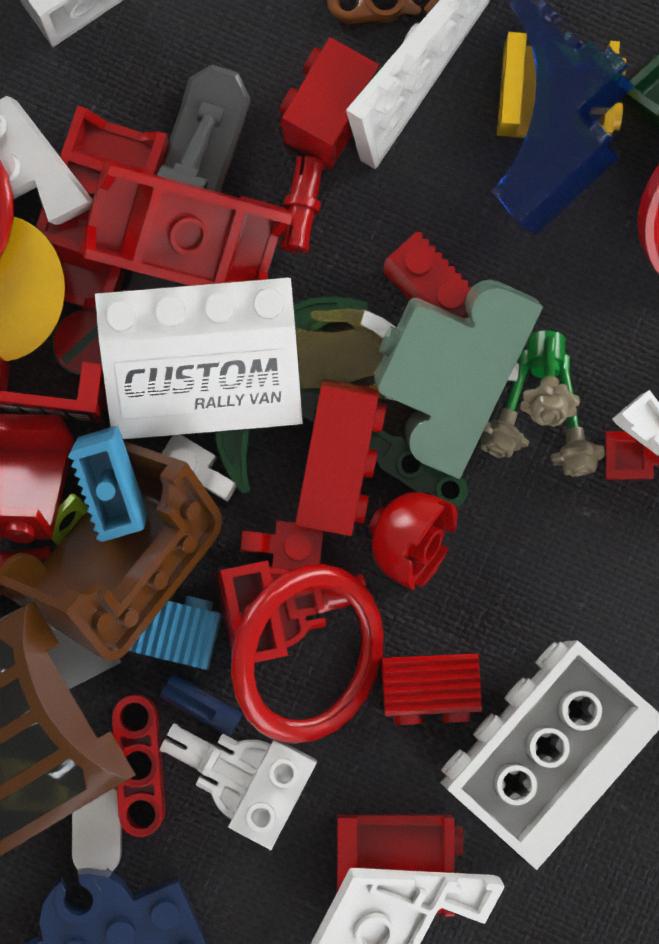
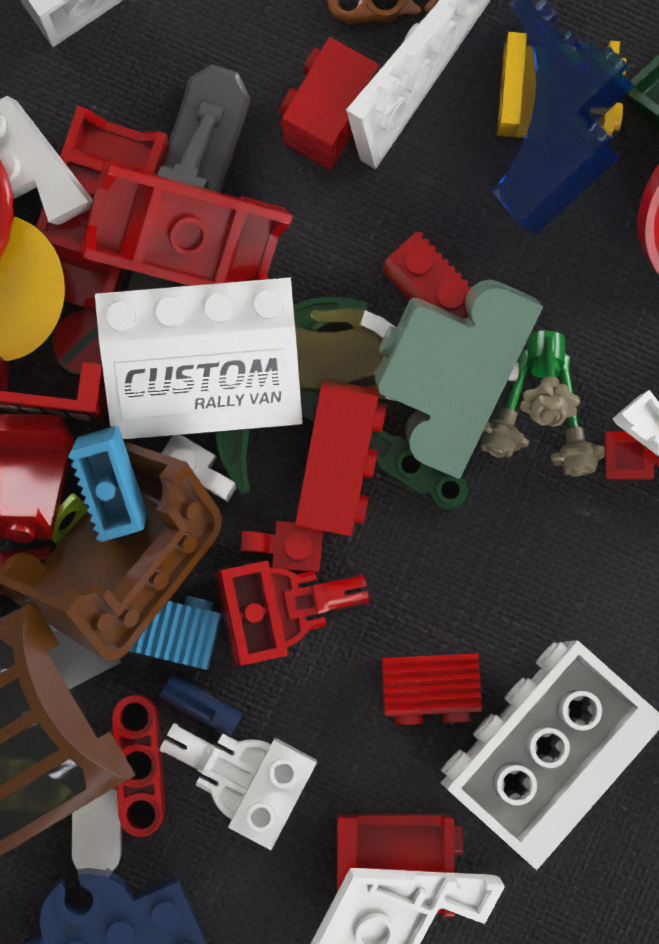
red wedge [231,564,384,744] -> none
red pin [279,156,325,254] -> none
red cylinder [369,492,458,590] -> none

